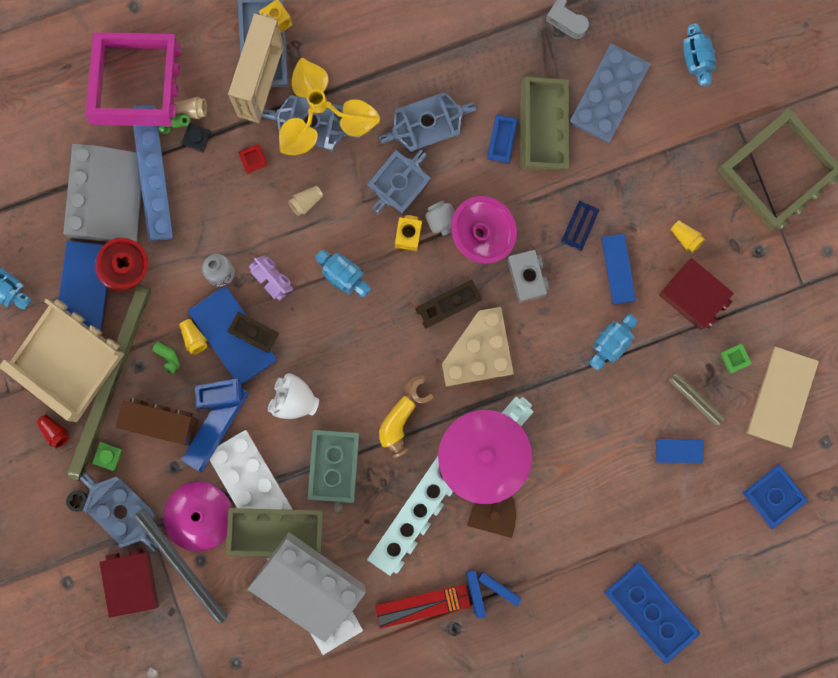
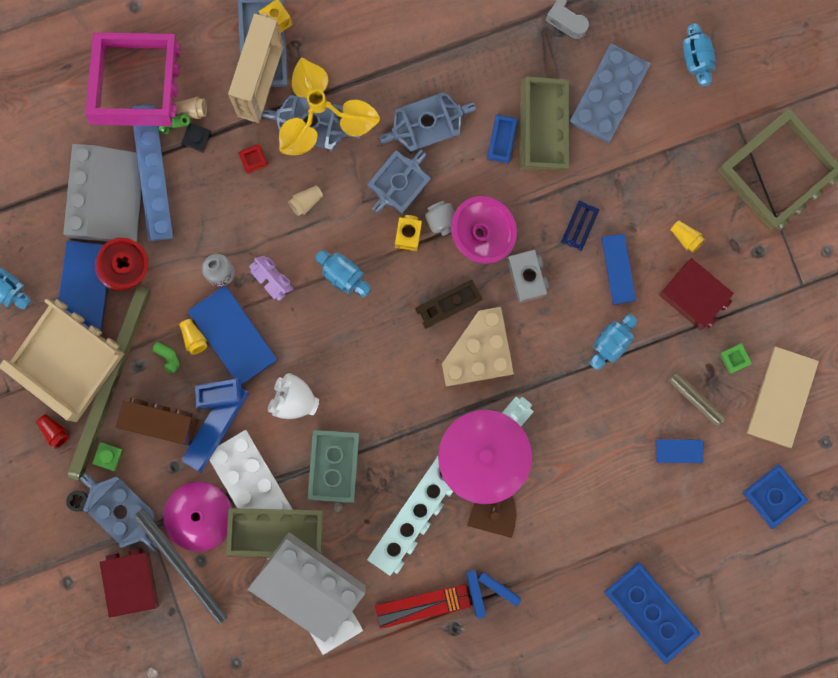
dark brown plate [227,312,279,354] -> none
yellow piece [379,375,434,458] -> none

